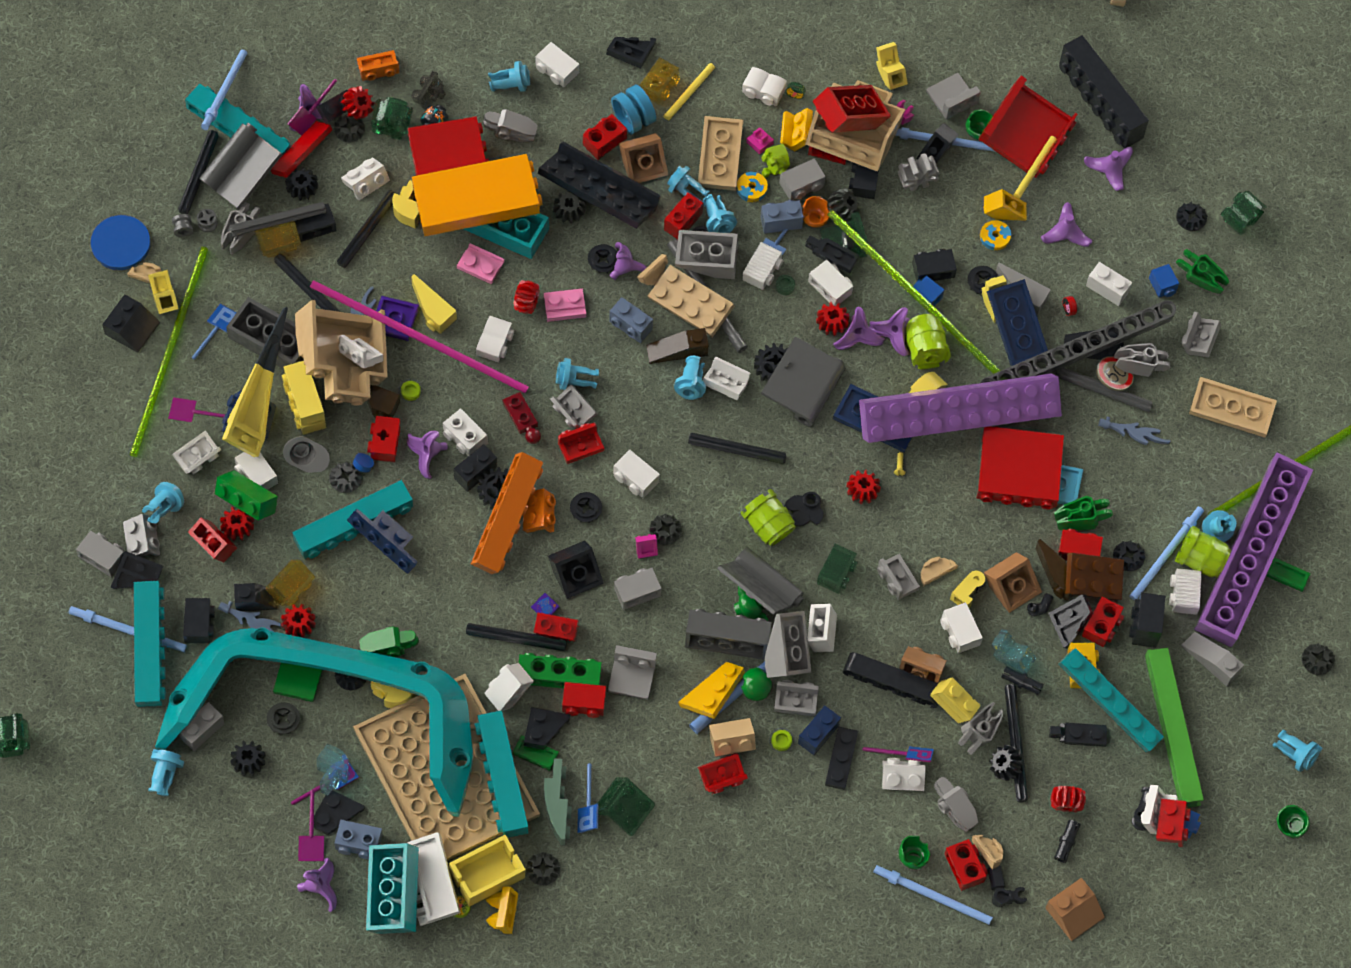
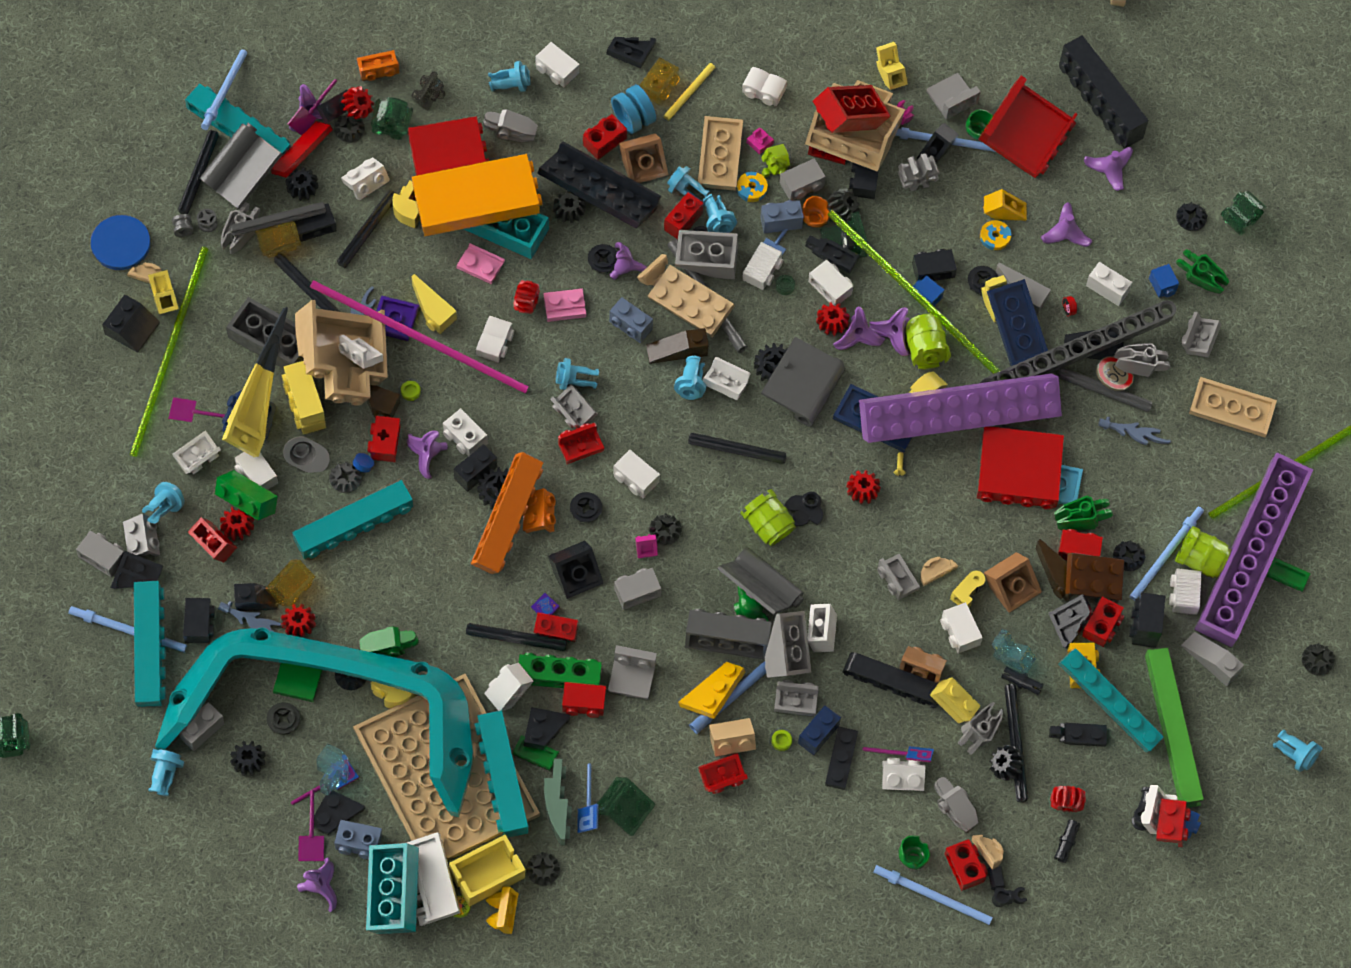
piece [192,304,236,360] -> none
dark blue bracket [347,509,418,574] -> none
black head [420,104,449,125] -> none
dark red plate [502,392,541,444] -> none
green hair [741,667,772,701] -> none
yellow bracket [780,108,813,152] -> none
tile [786,82,806,100] -> none
clear green brick [817,543,858,594] -> none
light yellow bar [1014,136,1057,199] -> none
black arm [1027,593,1054,617] -> none
medium nougat slope [1046,878,1105,941] -> none
medium azure piece [1202,510,1237,542] -> none
green hair [1276,805,1310,838] -> none

